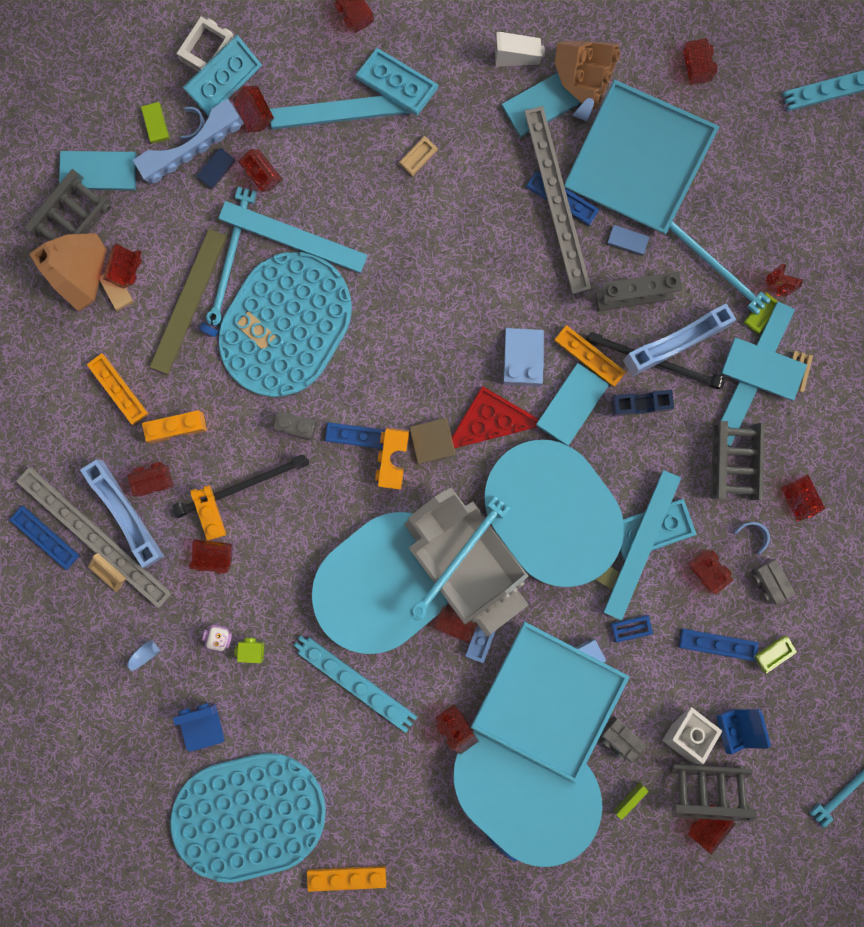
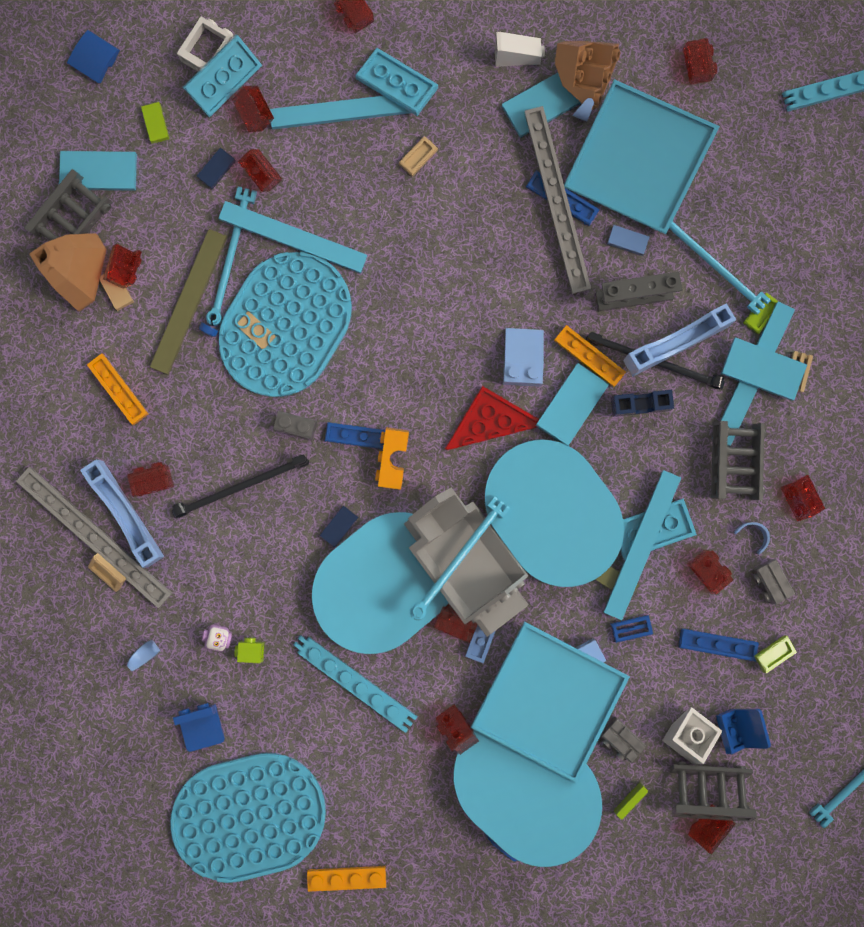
blue tile [9,506,80,570] -> none
light blue arch [133,99,244,184] -> none
light orange arch [142,410,207,444] -> none
light blue helmet [180,107,205,141] -> none
clear red bracket [189,539,232,574] -> none
light orange plate [190,485,226,541] -> none
dark tan tile [410,418,456,464] -> none
clear red bracket [766,263,803,297] -> none
none -> blue slope [67,30,120,83]
none -> dark blue tile [320,505,359,547]

